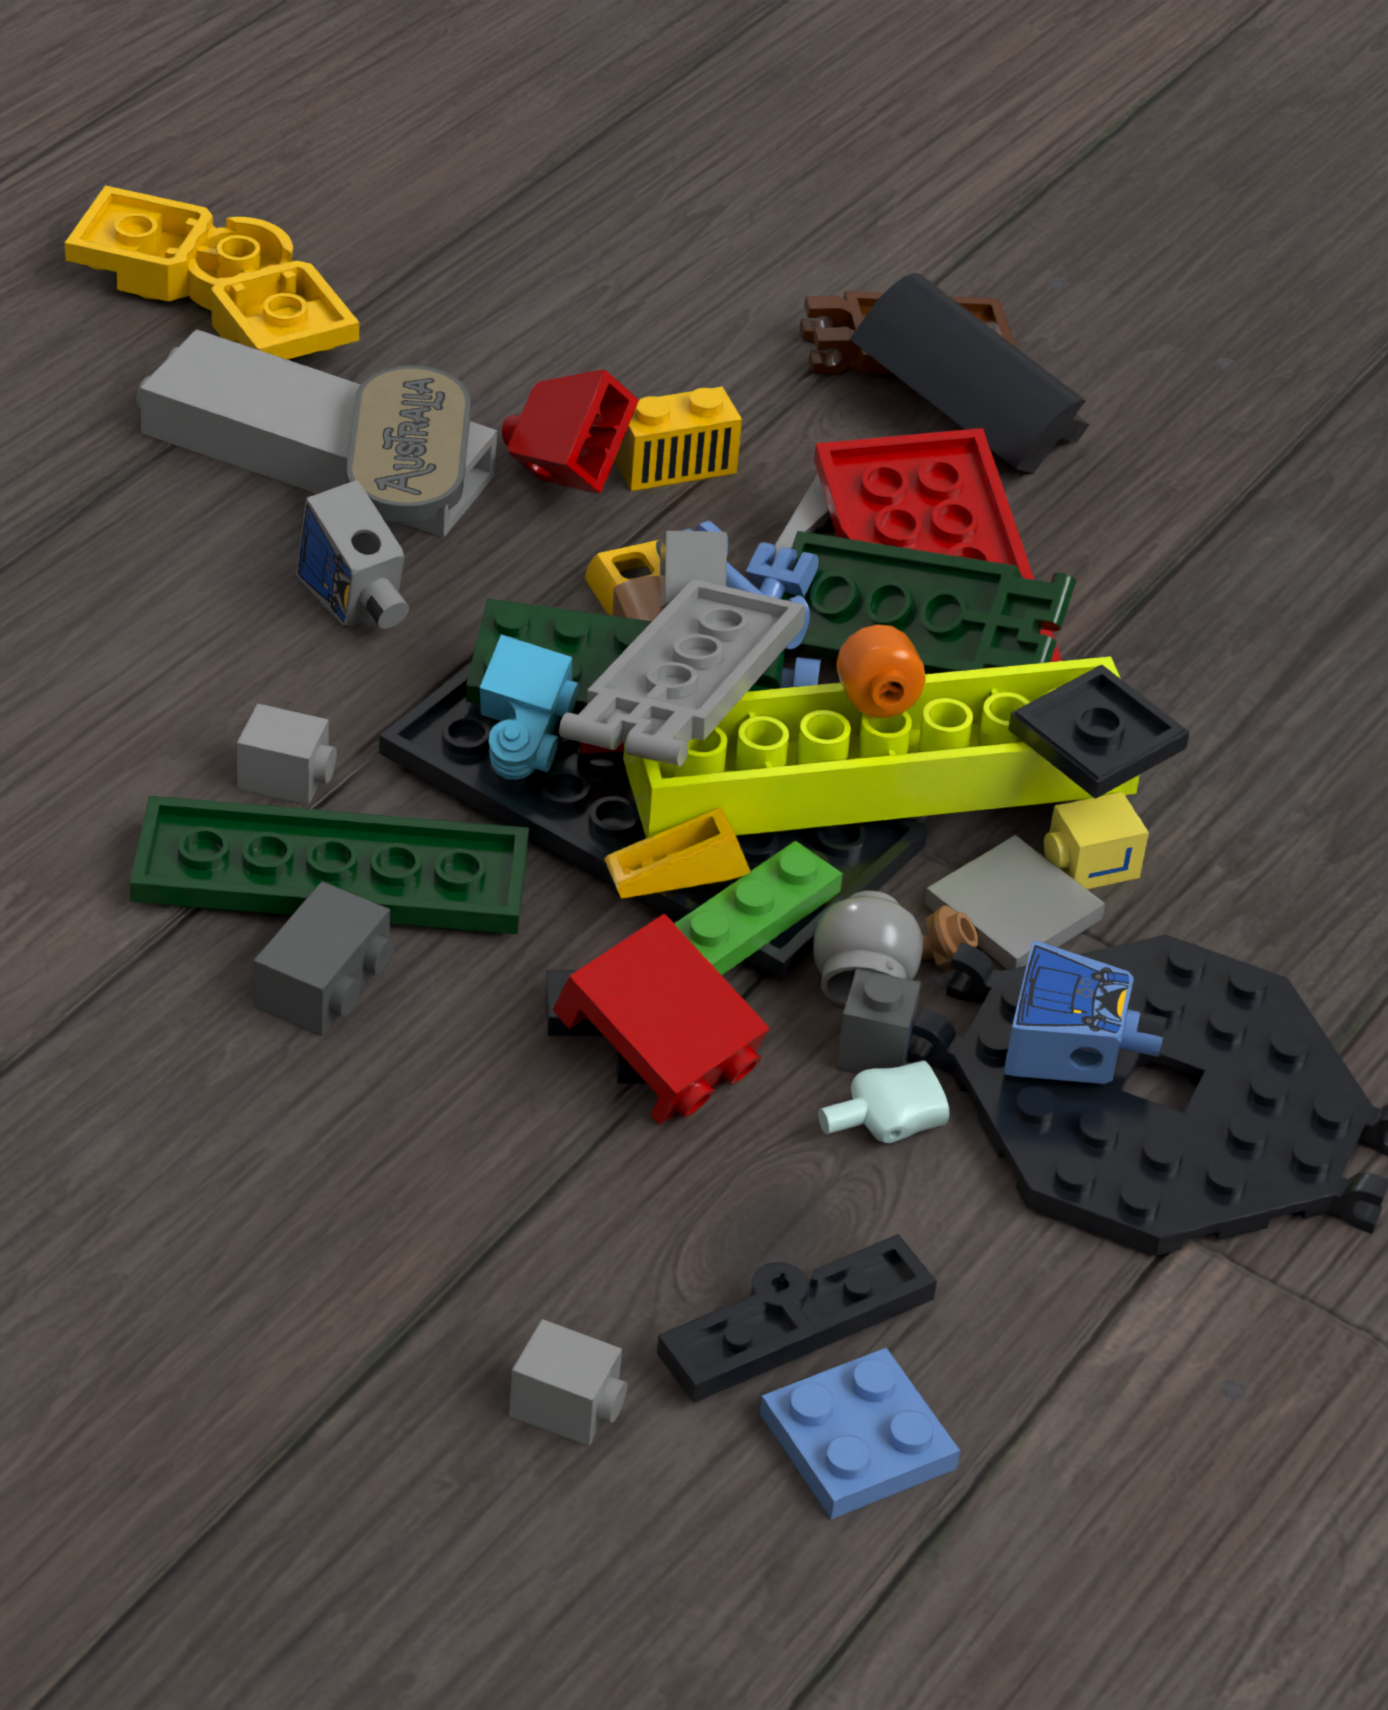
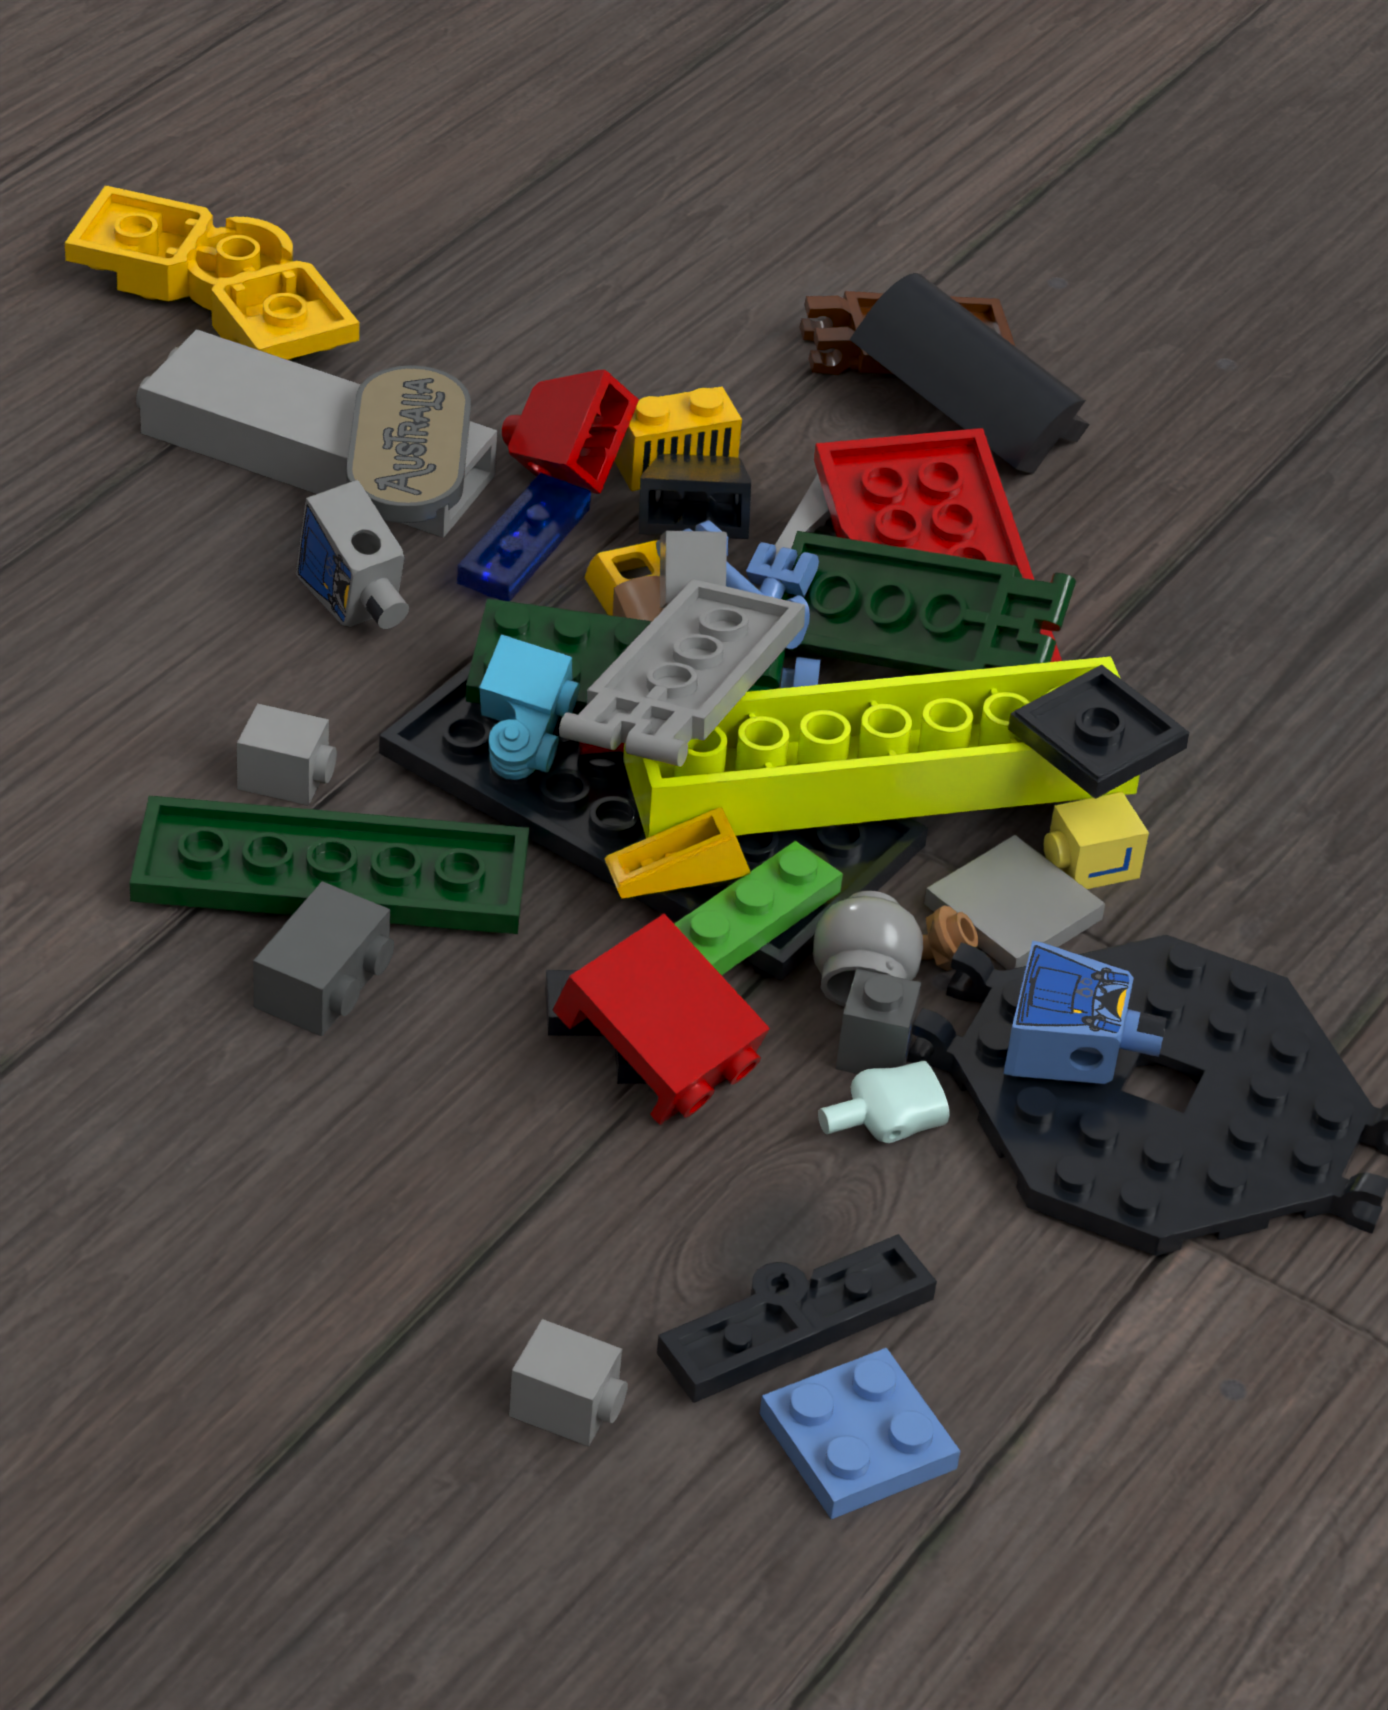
orange head [836,624,926,718] -> none
none -> clear blue plate [457,472,591,601]
none -> black torso [639,454,751,539]

